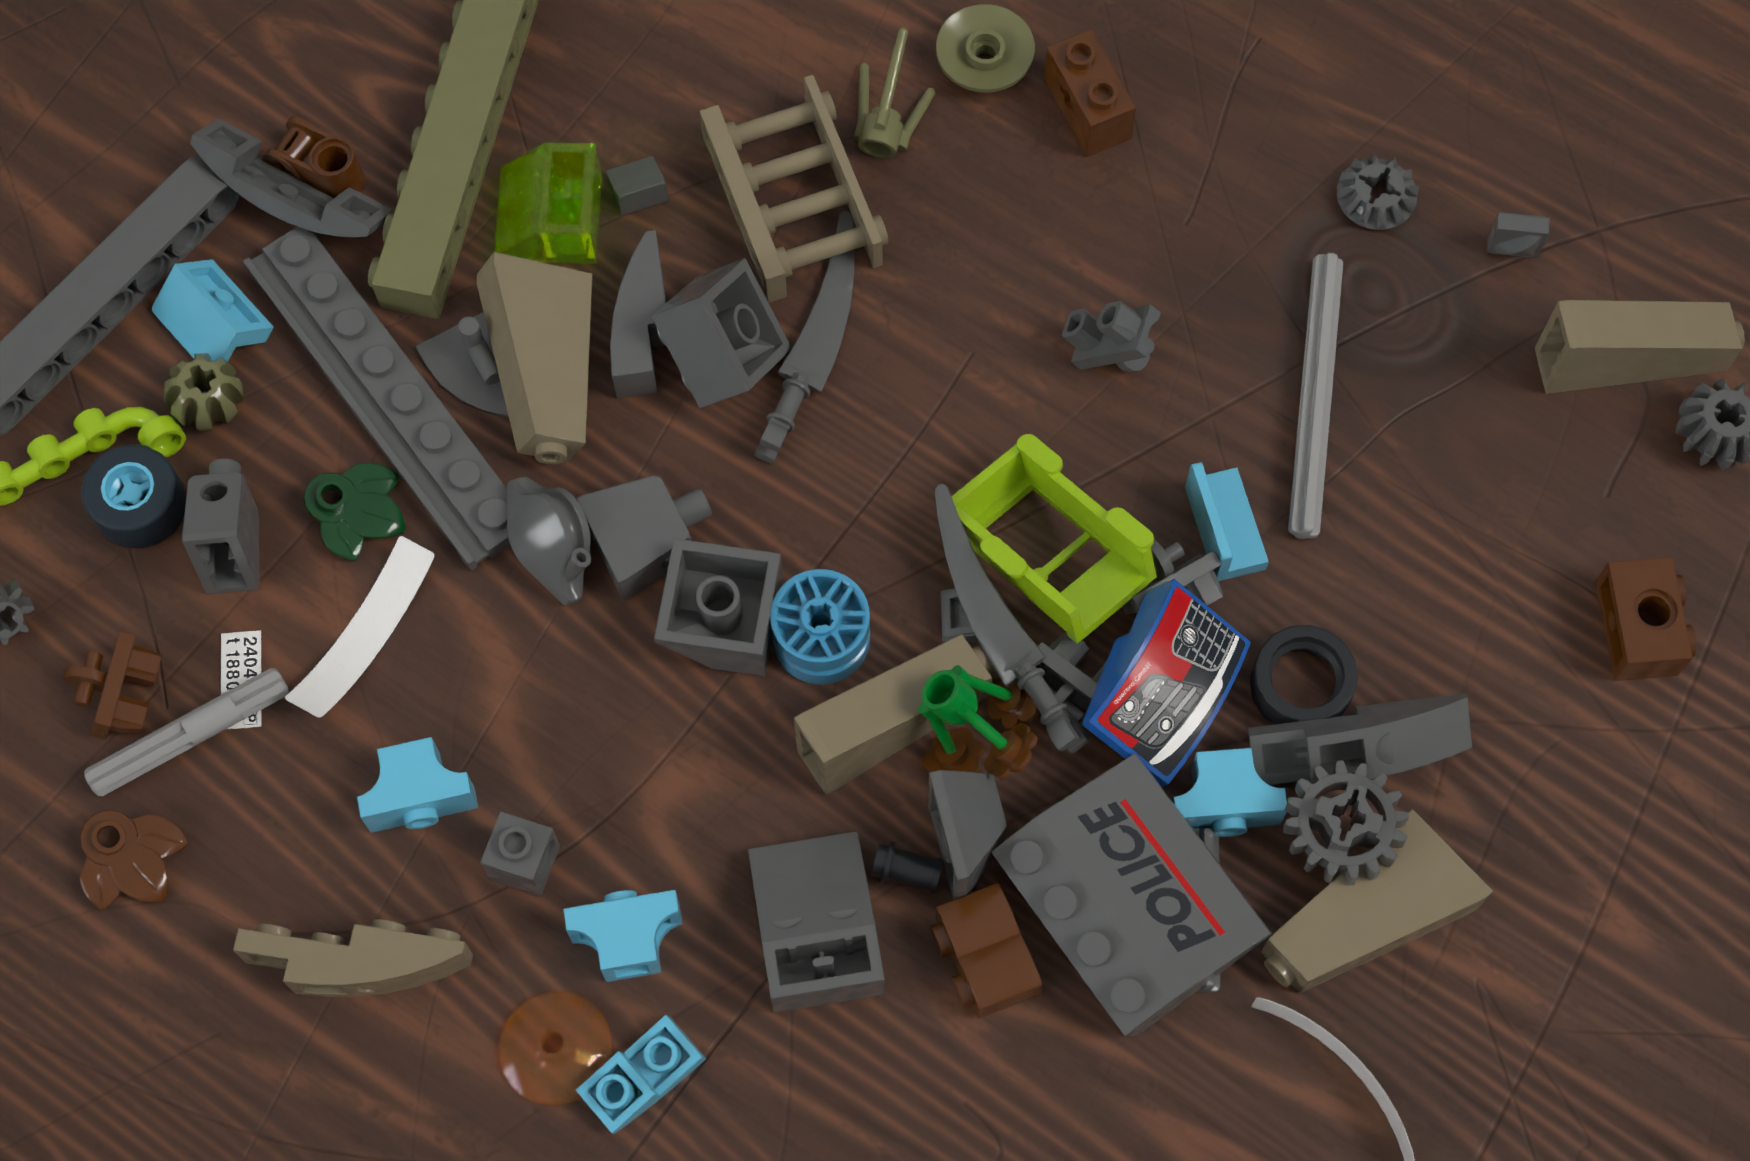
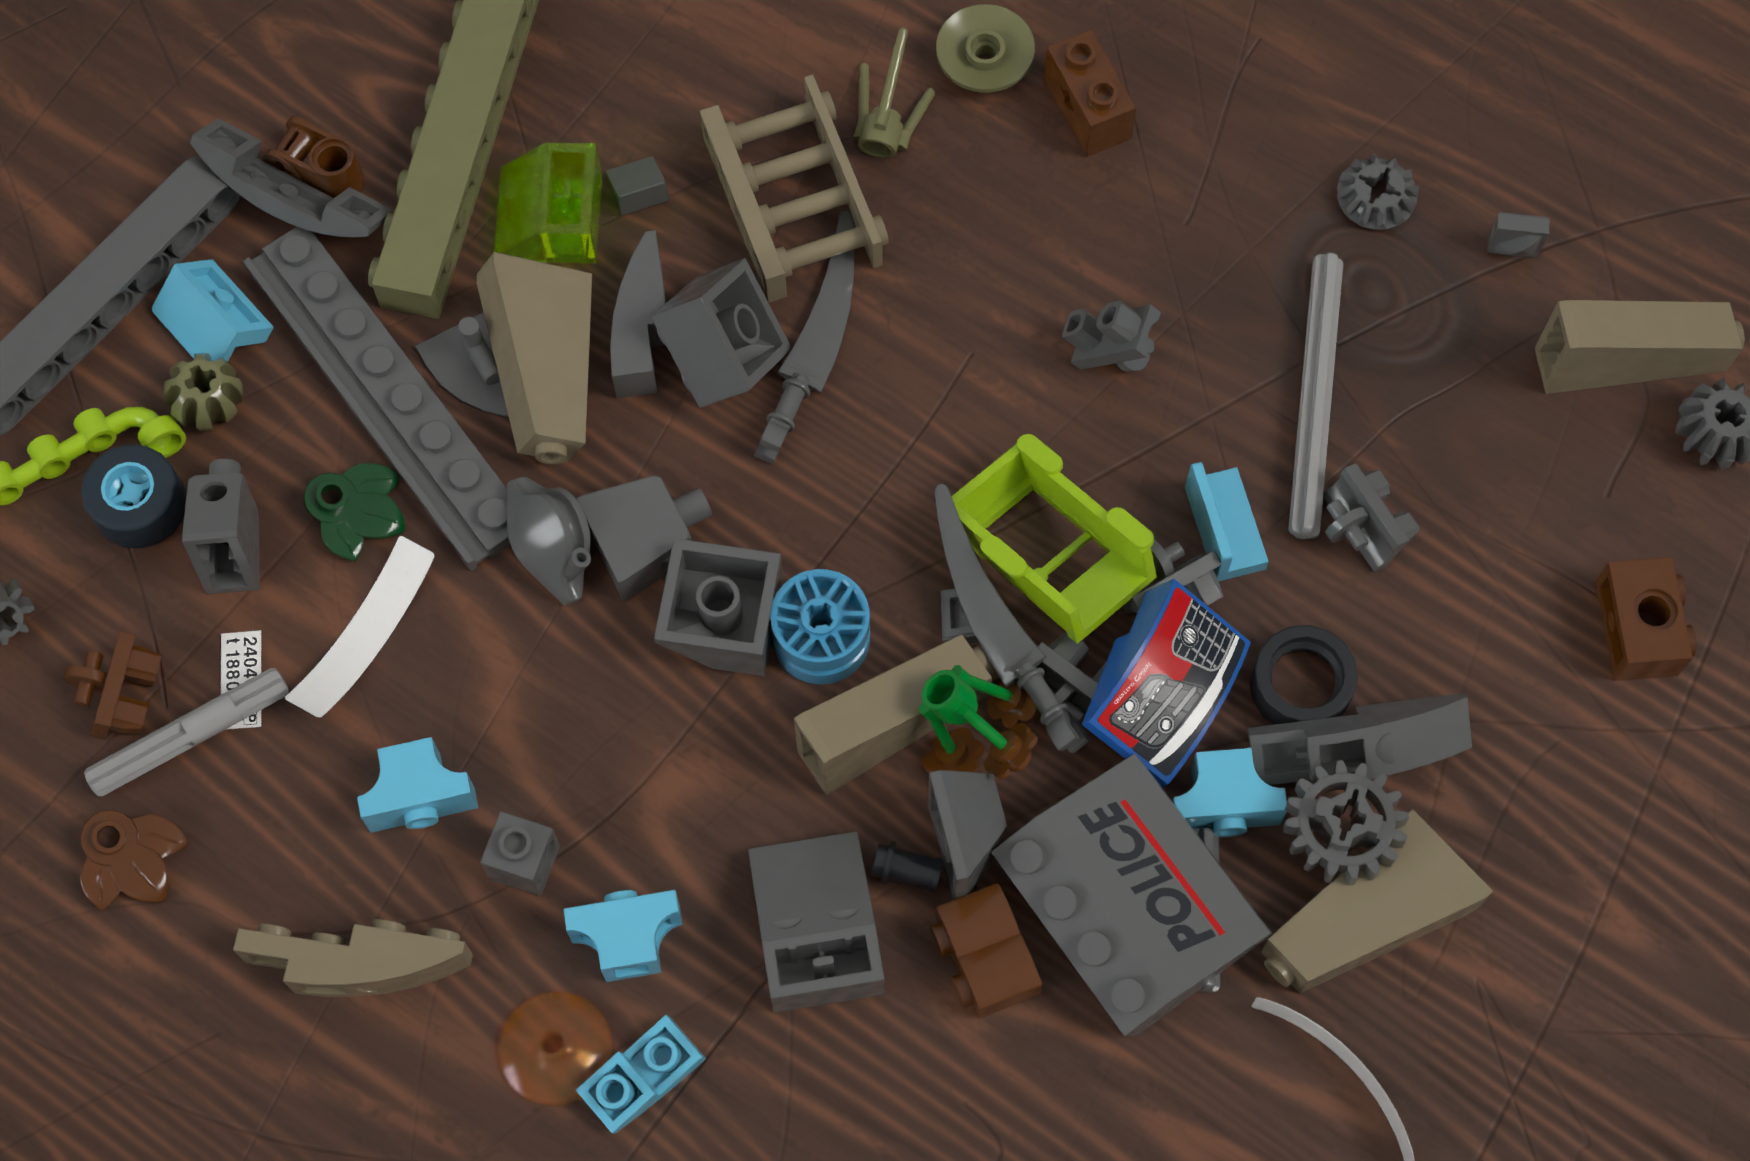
none -> dark grey hips [1323,464,1419,572]

